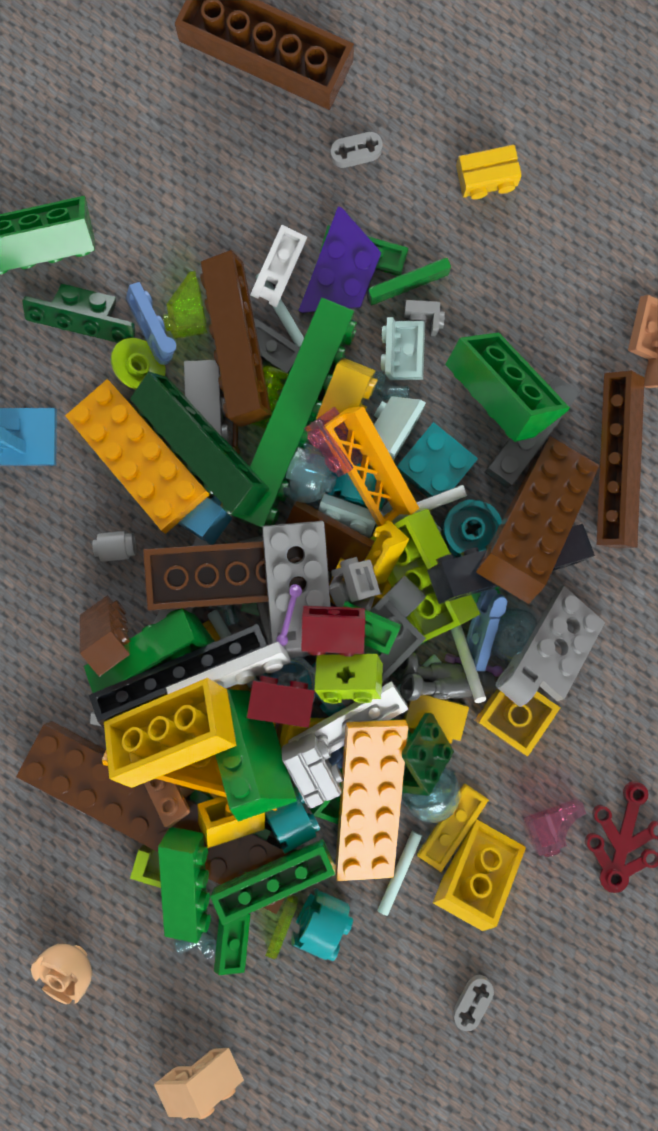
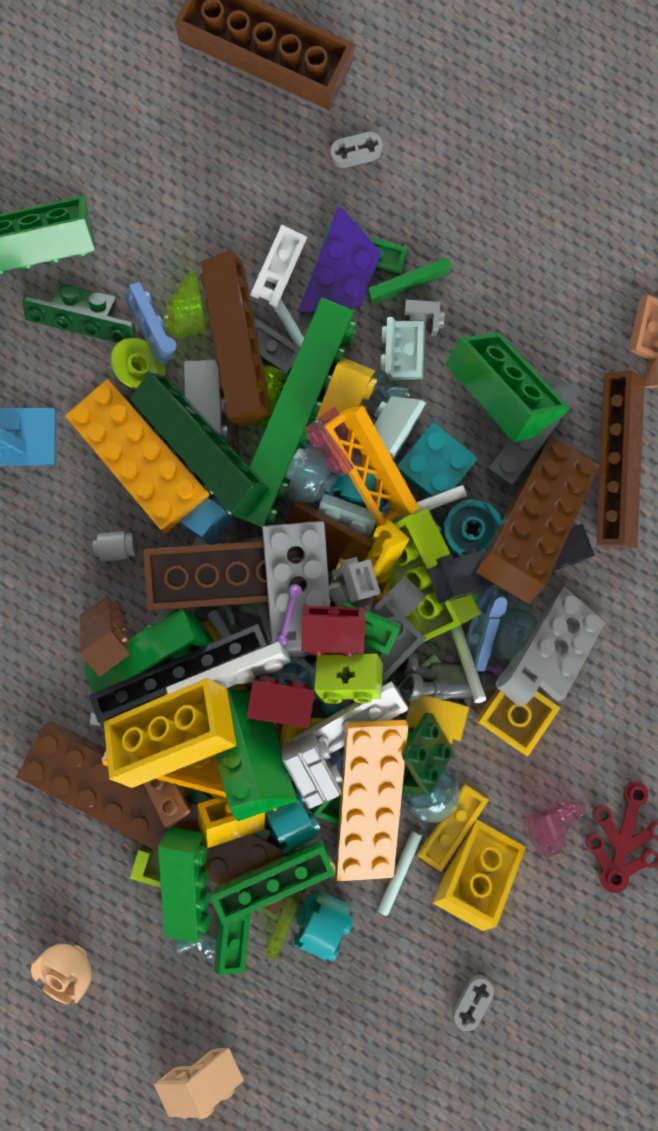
yellow brick [456,145,521,199] -> none

